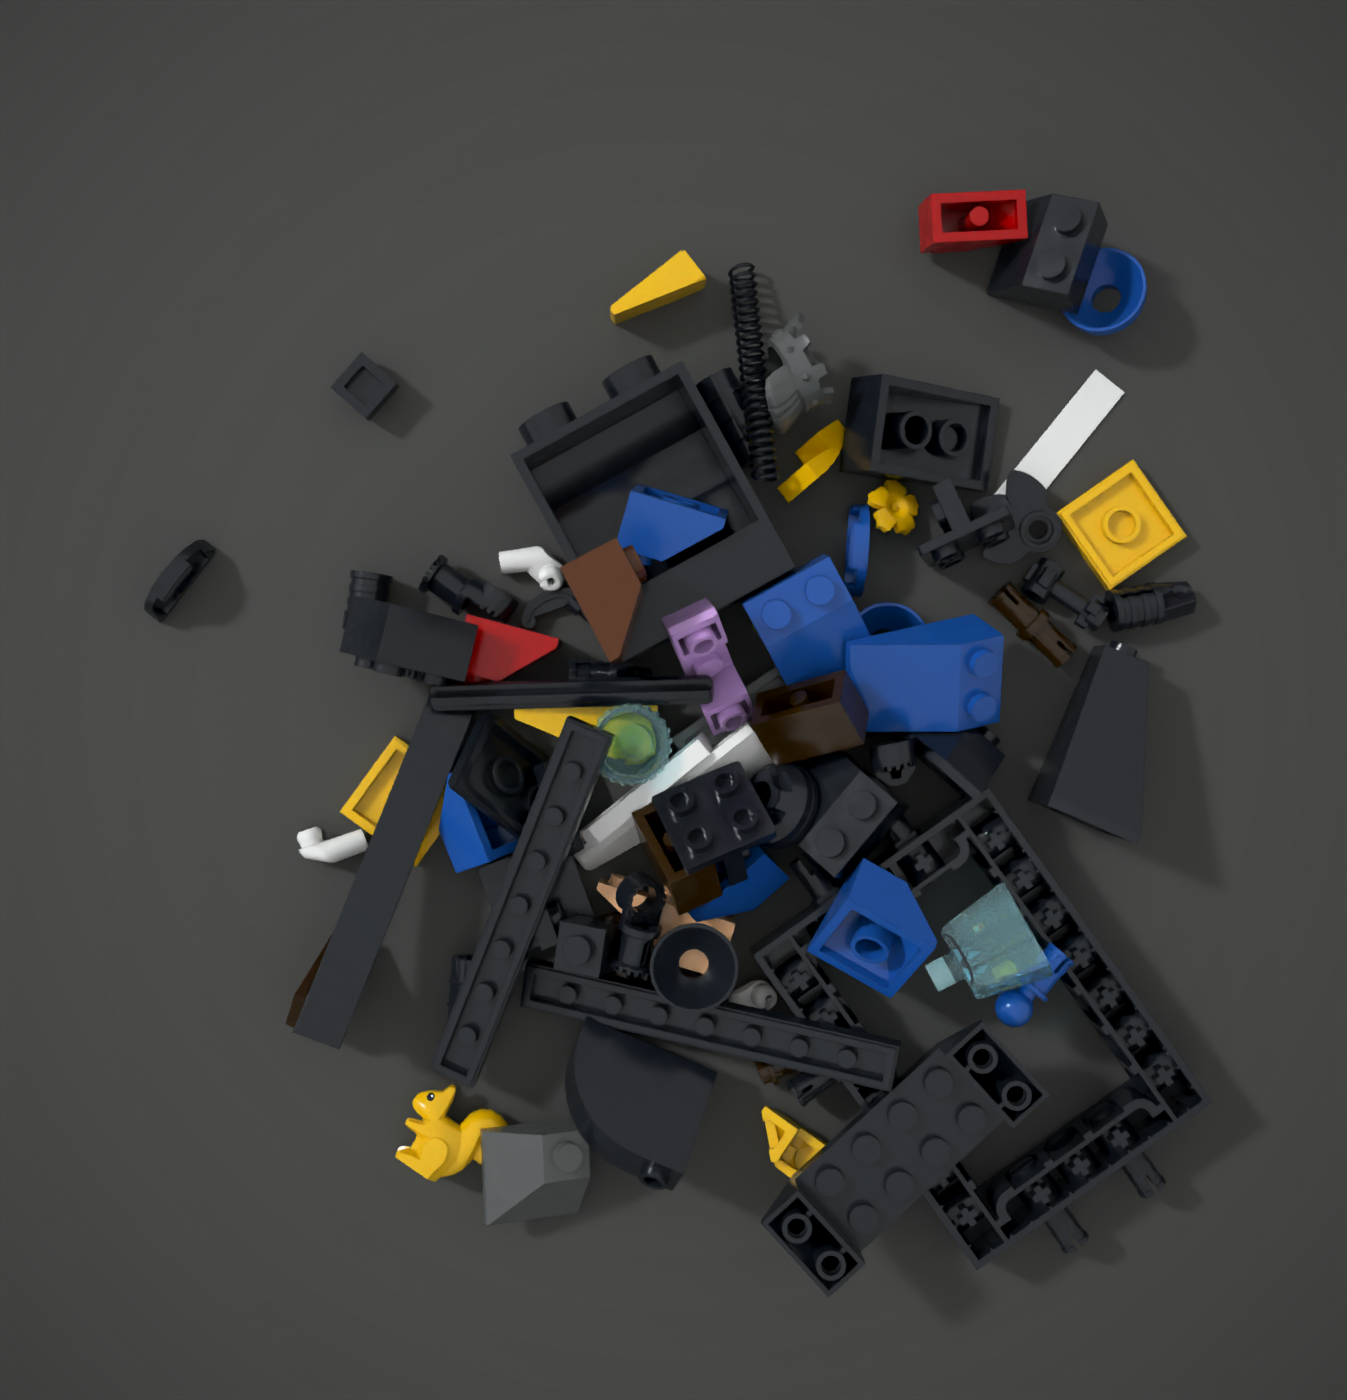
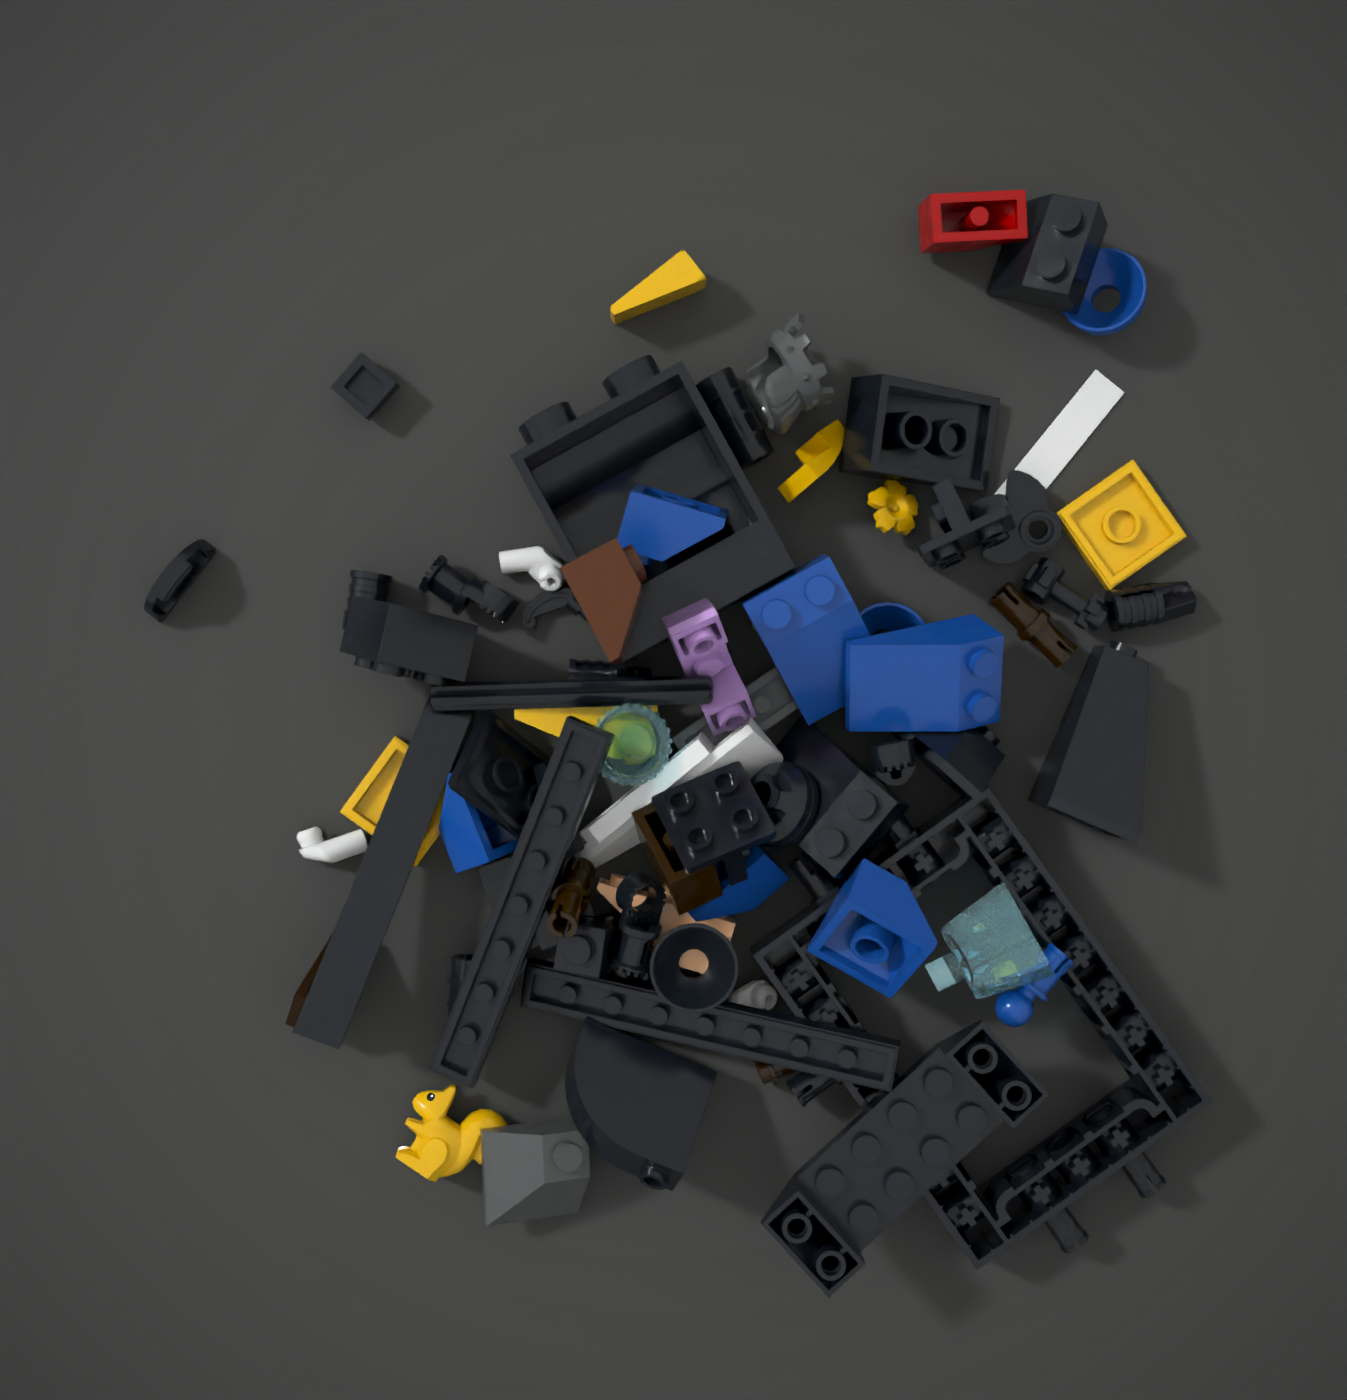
red slope [465,614,562,682] -> none
black piece [728,262,780,482] -> none
dark brown brick [750,670,869,766] -> none
yellow slope [761,1105,827,1178] -> none
blue tile [844,503,870,597] -> none
none -> dark brown pin [546,857,596,938]

